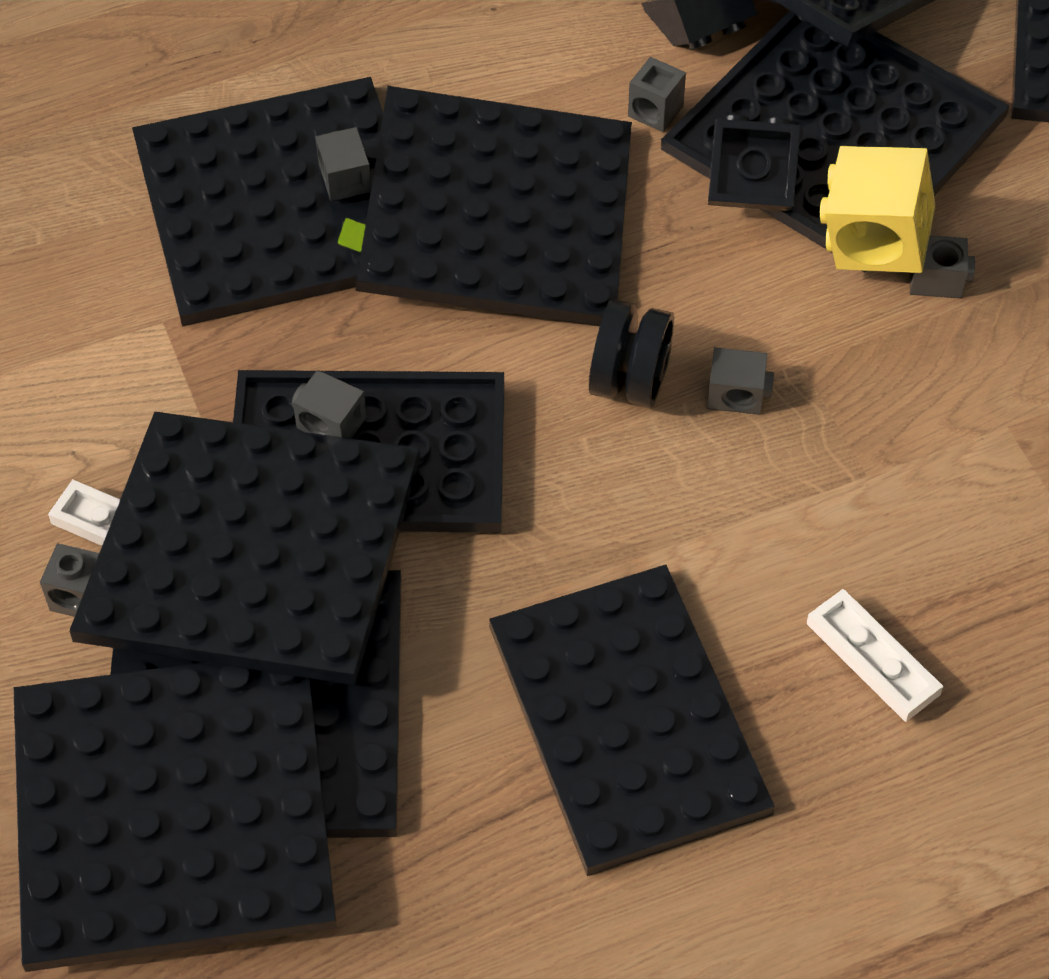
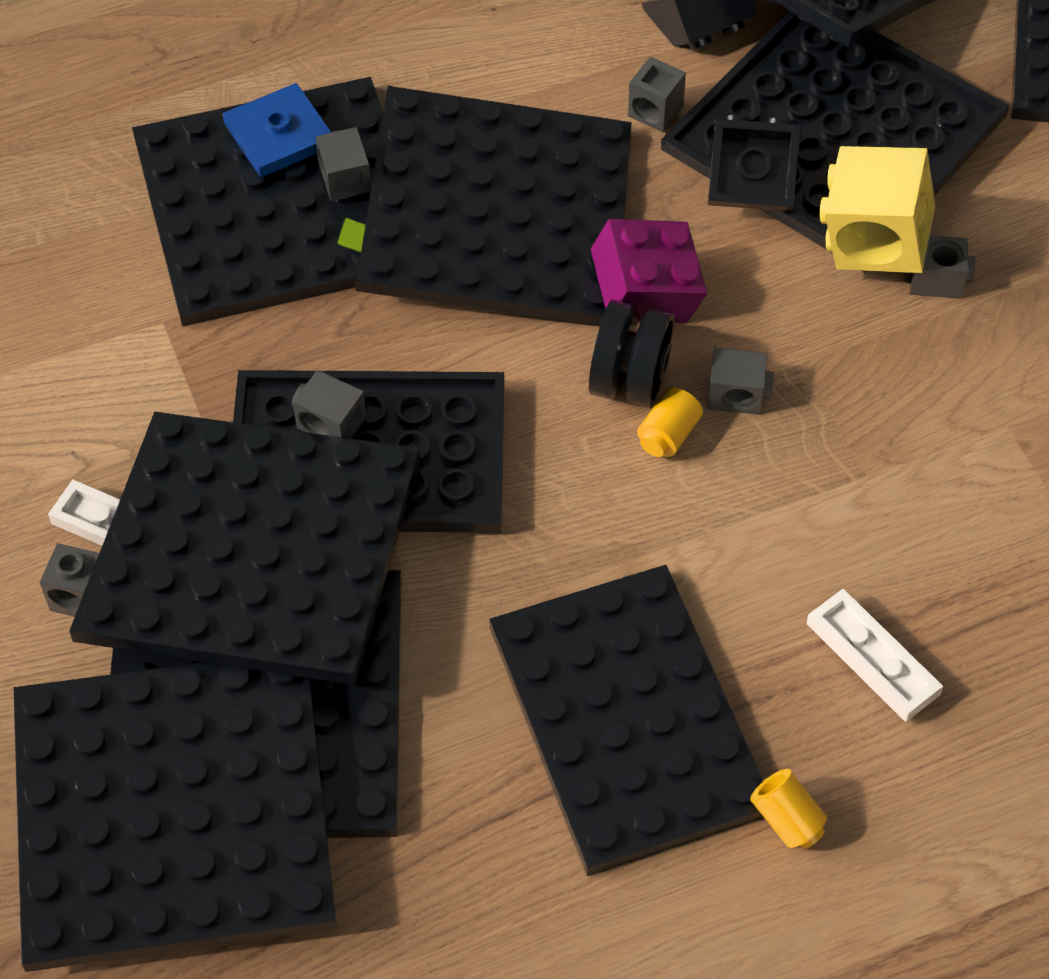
none -> blue plate [222,82,331,178]
none -> magenta brick [591,219,708,323]
none -> yellow brick [637,387,703,457]
none -> yellow brick [750,769,827,849]

